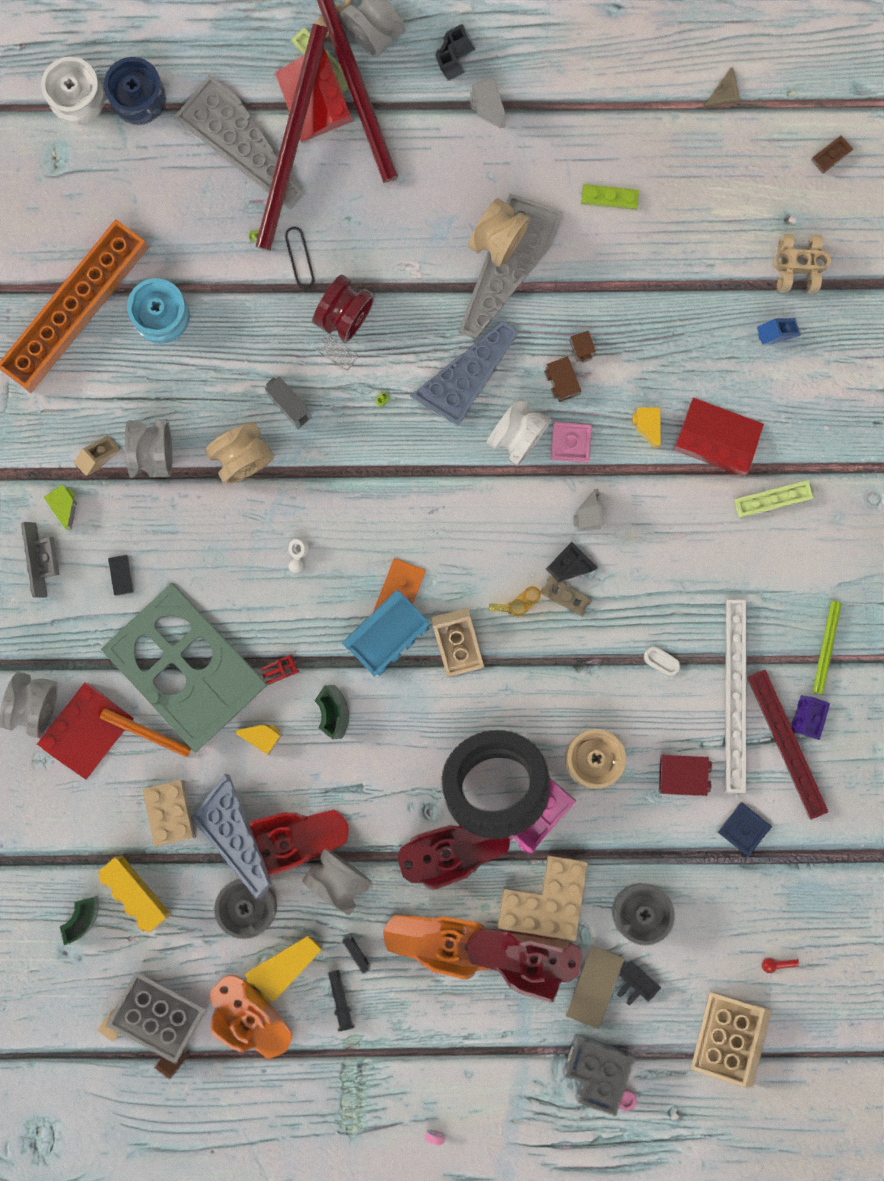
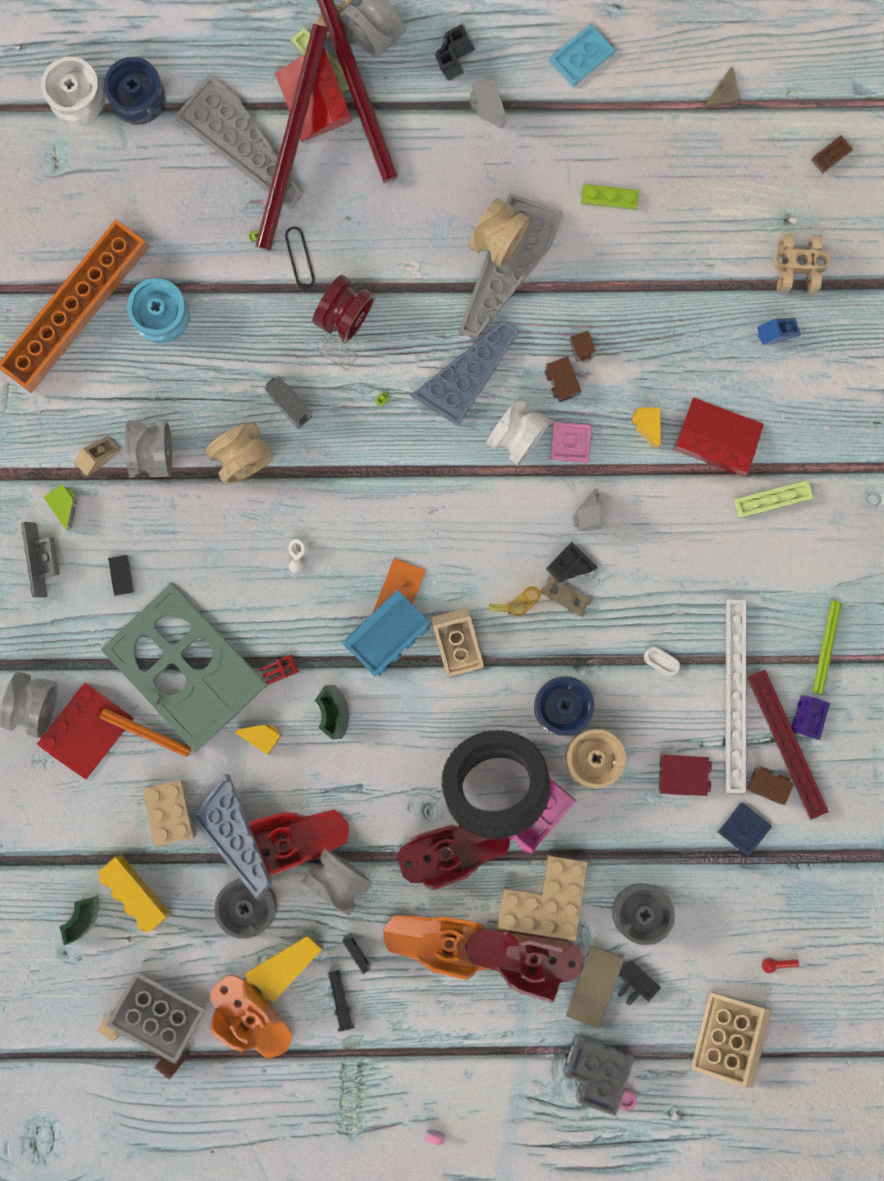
none -> dark blue piece [534,676,594,736]
none -> medium azure tile [549,23,616,87]
none -> reddish brown brick [746,766,794,805]

